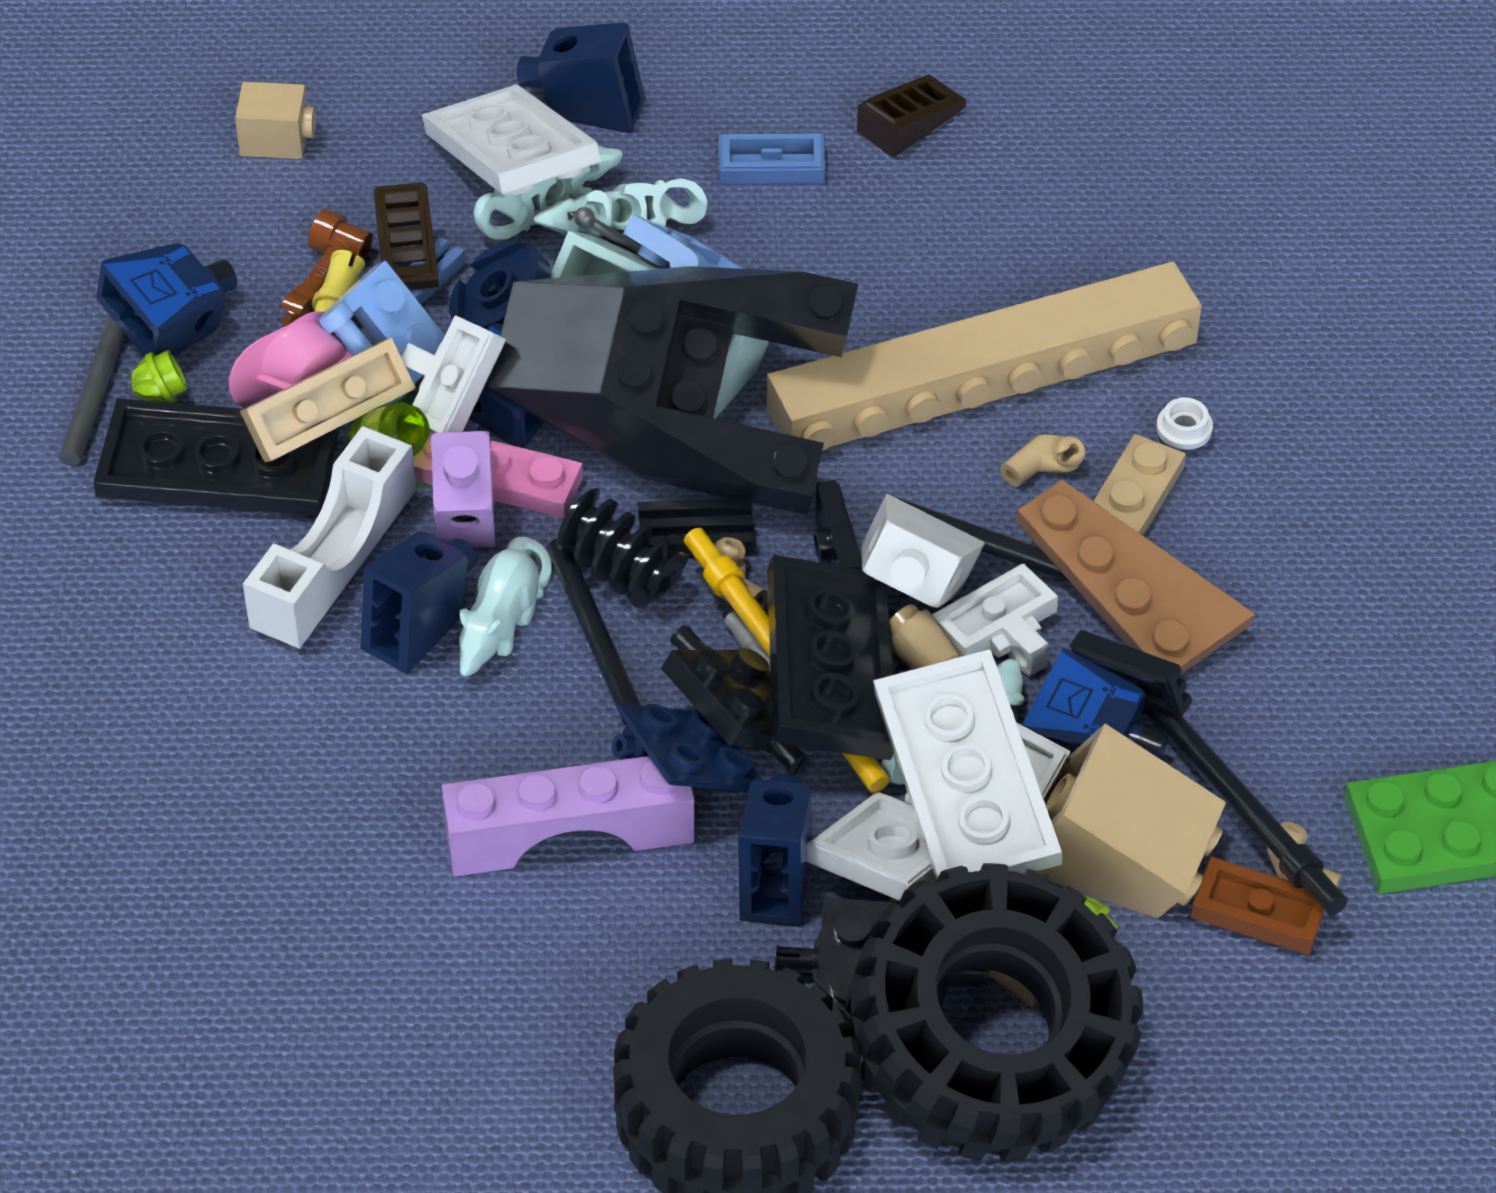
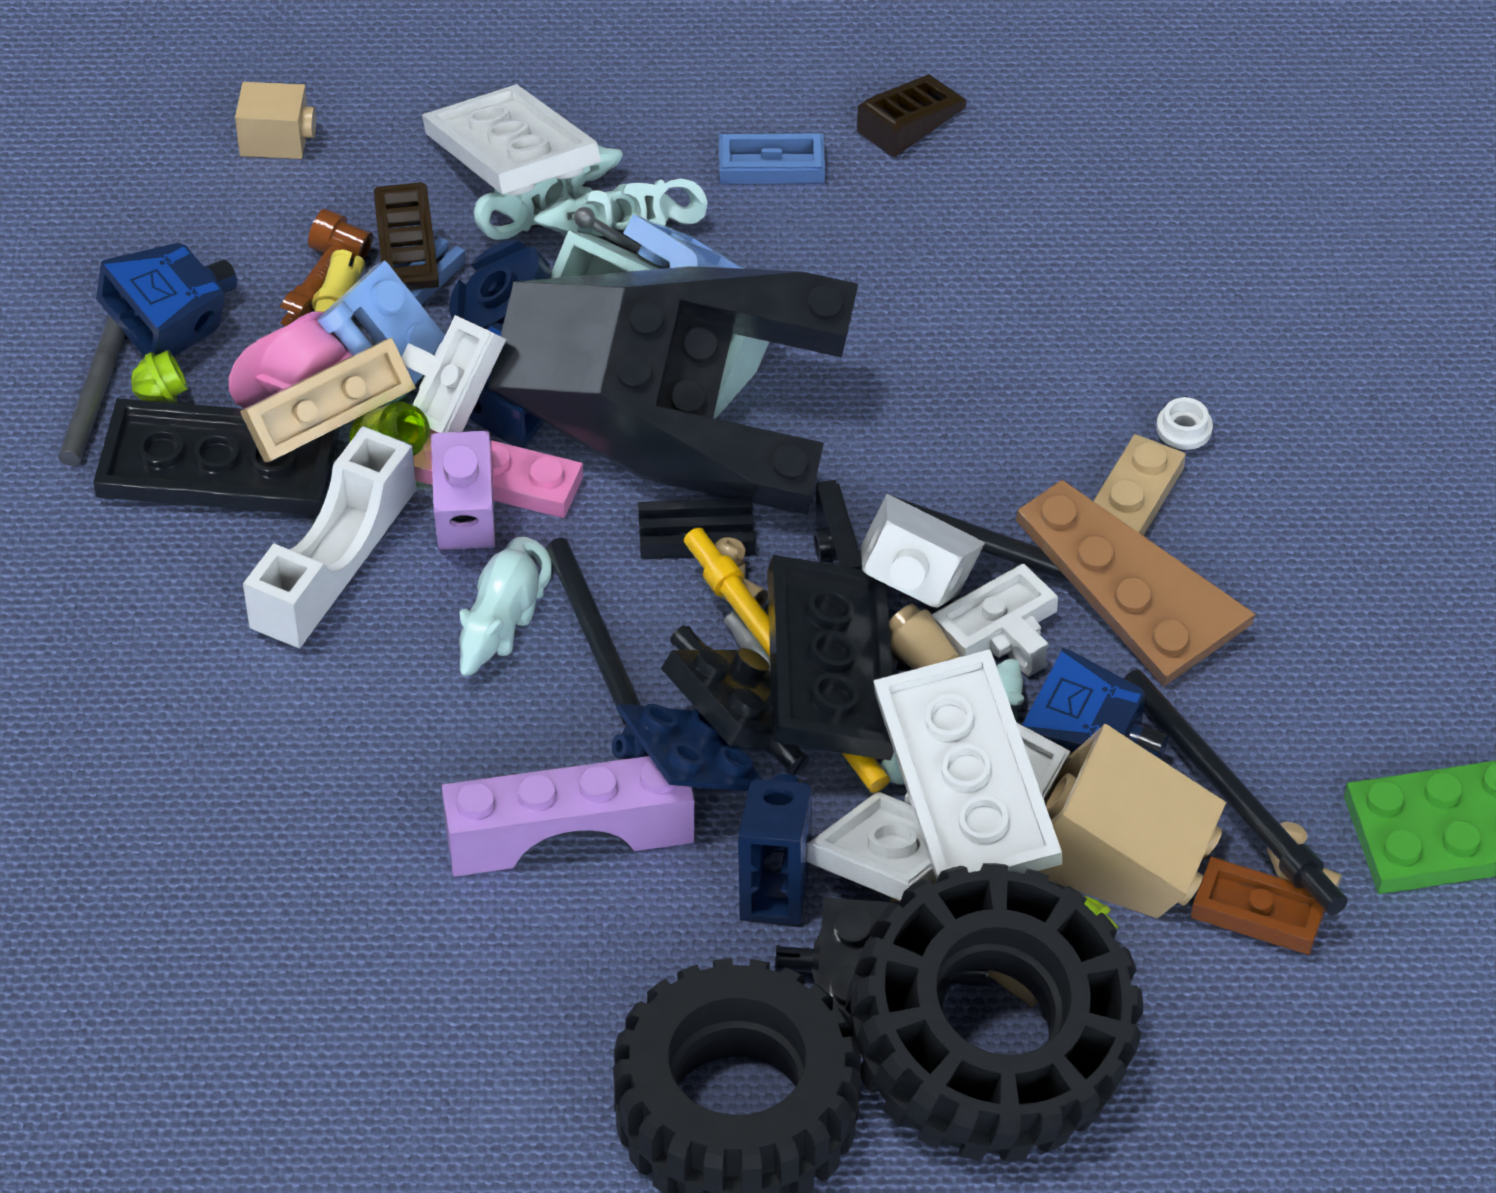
dark blue torso [360,531,477,674] -> none
dark blue torso [516,23,646,133] -> none
black piece [557,488,688,608] -> none
tan brick [767,261,1202,451] -> none
tan arm [1000,435,1086,487] -> none
black tile [1070,630,1193,717] -> none

